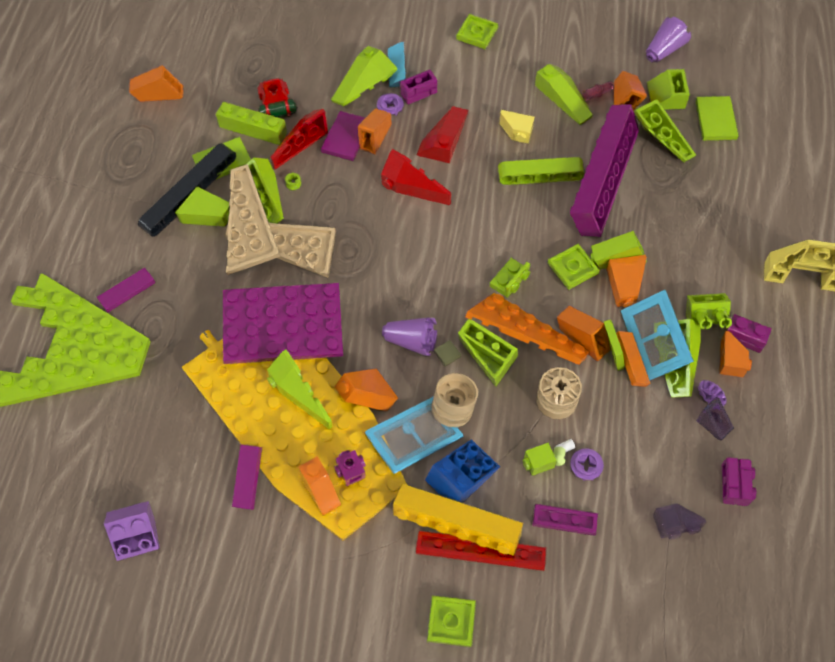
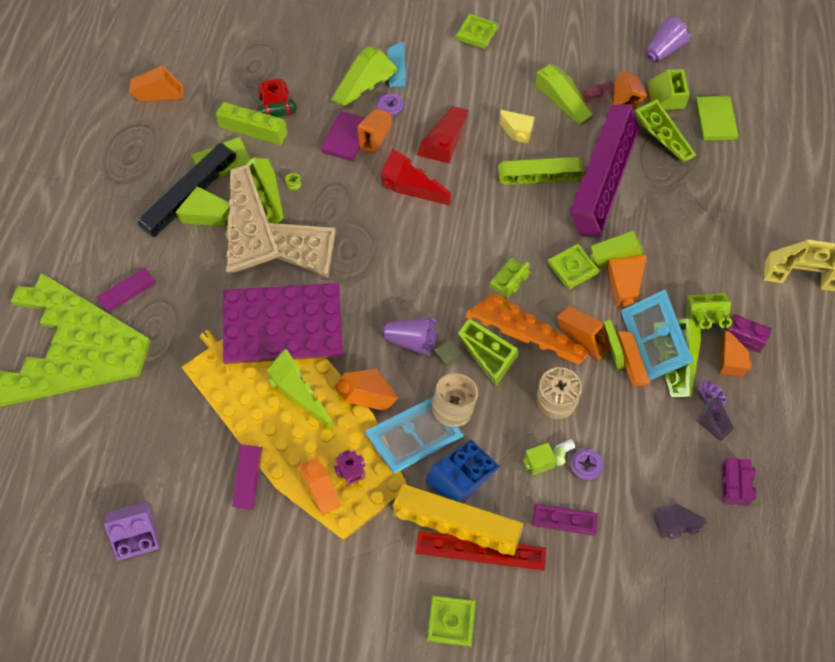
red wedge [270,109,328,169] -> none
magenta brick [400,69,437,105] -> none

